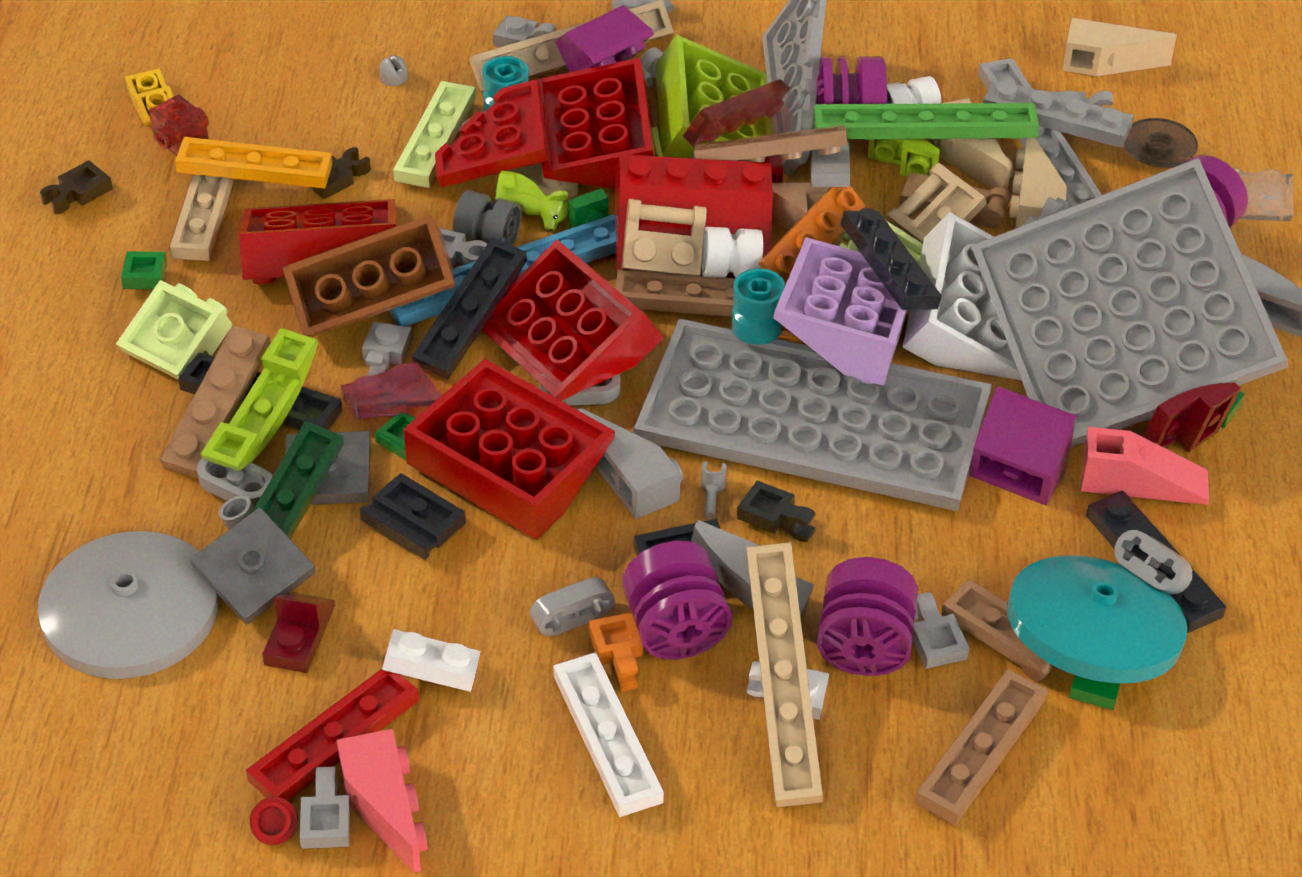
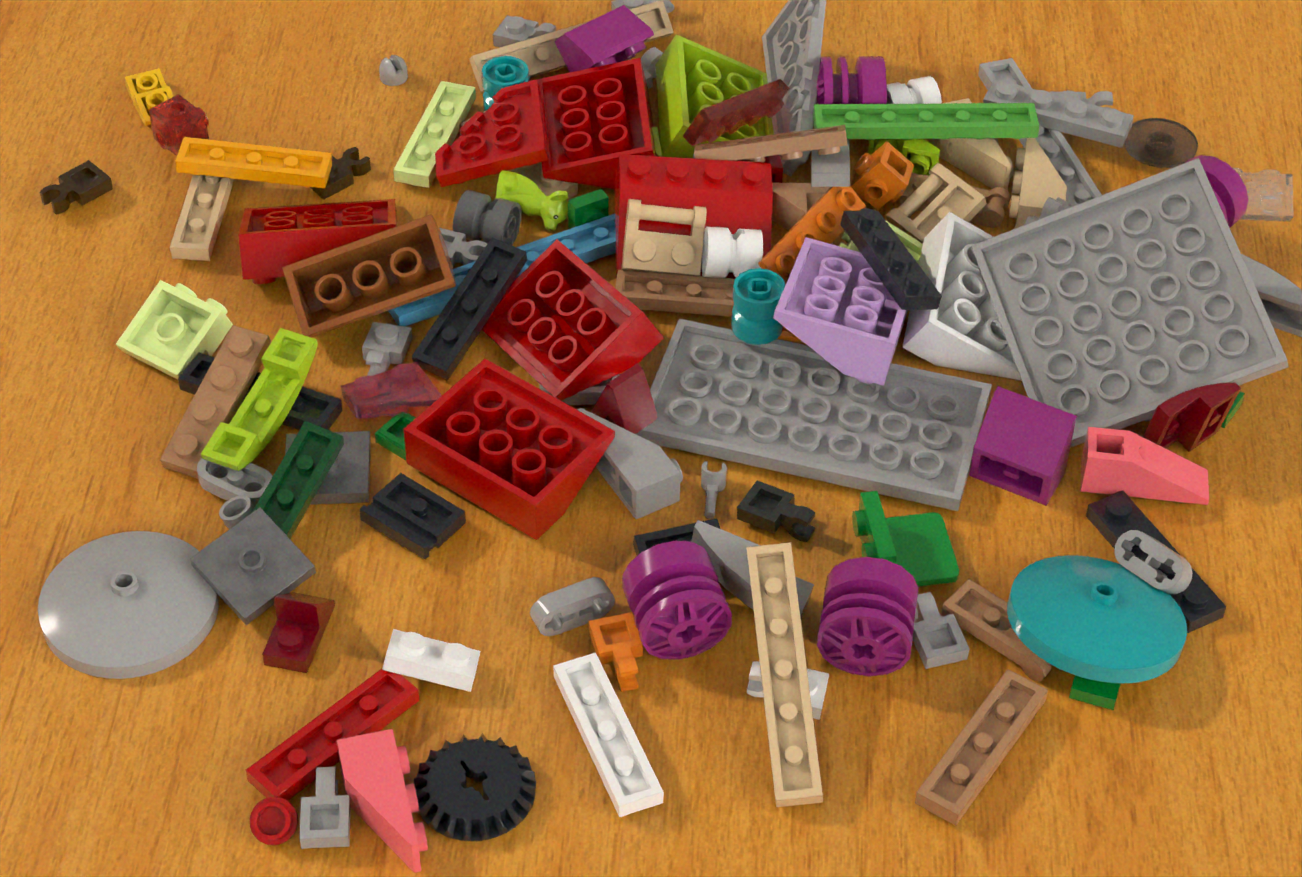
green plate [121,251,167,290] -> none
tan slope [1062,18,1177,76] -> none
none -> black gear [414,733,536,841]
none -> dark red slope [591,363,657,434]
none -> orange brick [851,142,914,210]
none -> green bracket [852,491,960,587]

